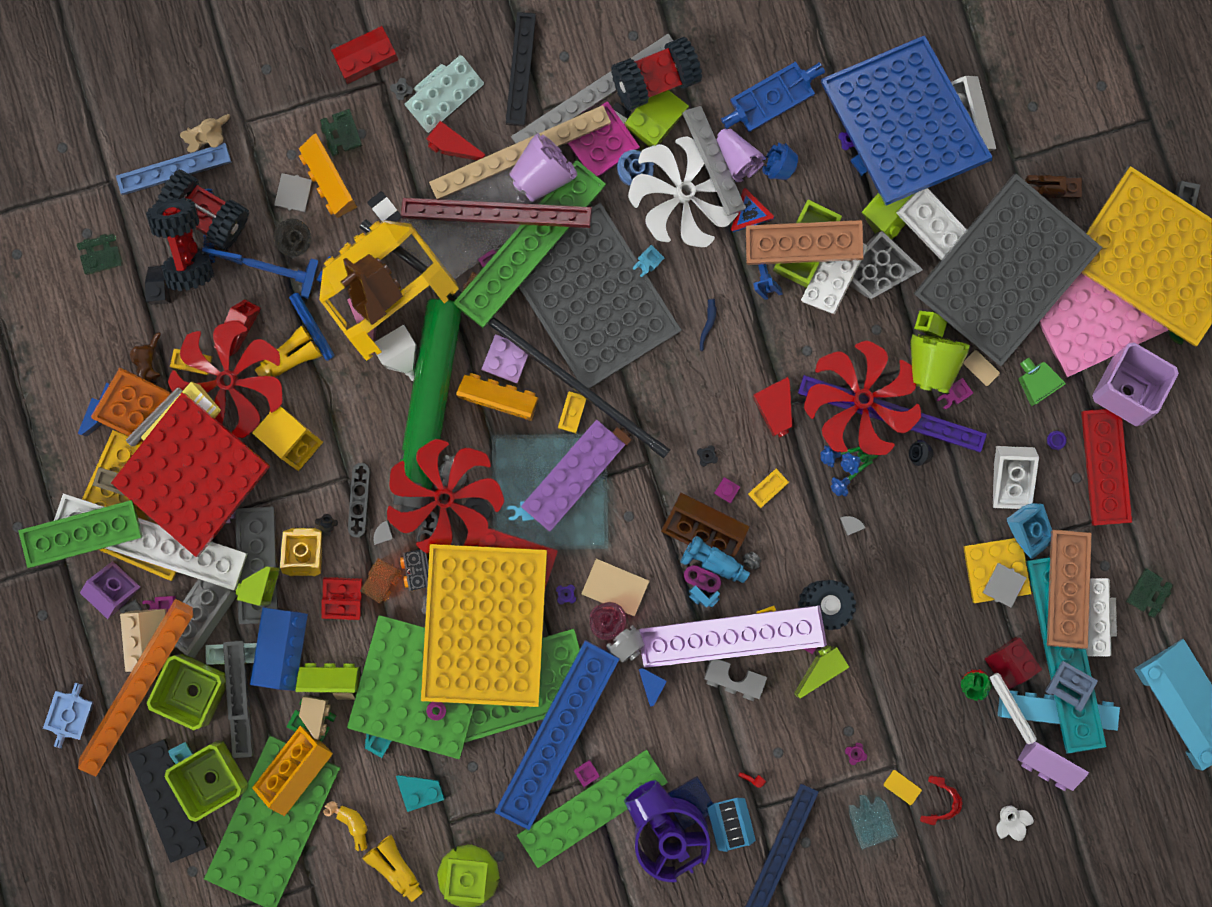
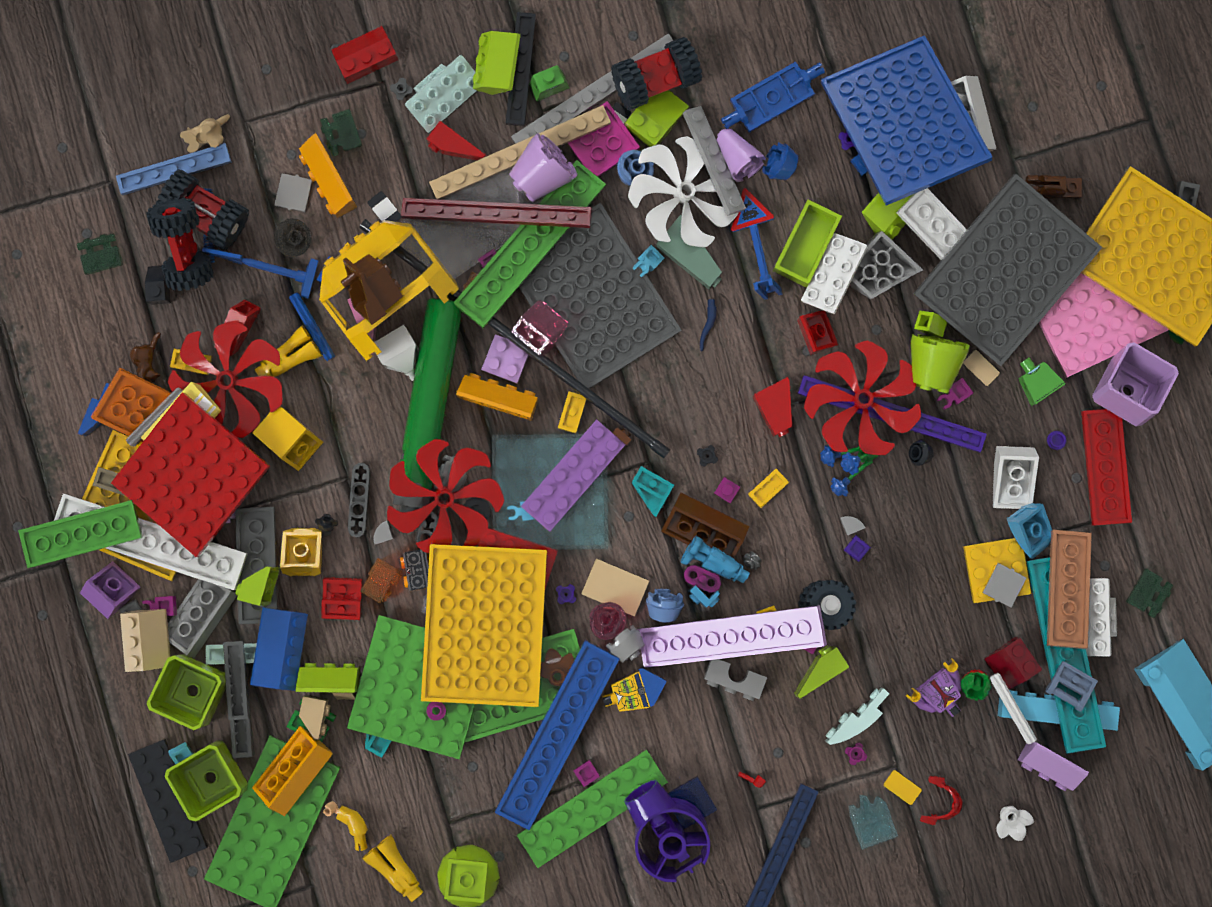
light blue plate [43,683,94,748] -> none
orange brick [78,599,193,777] -> none
teal wing [396,775,445,812] -> none
dark azure slope [707,798,756,852] -> none
nougat plate [746,220,863,265] -> none
none -> lime slope [473,31,521,95]
none -> clear pink slope [511,300,569,356]
none -> bright green torso [529,65,570,102]
none -> reddish brown plate [540,648,574,686]
none -> torso [602,671,650,712]
none -> teal wing [632,466,674,517]
none -> medium blue cone [646,589,684,623]
none -> sand green slope [656,215,722,290]
none -> red slope [797,310,838,356]
none -> light aqua slope [825,688,889,745]
none -> dark purple tile [843,535,871,562]
none -> medium lavender torso [906,658,961,717]

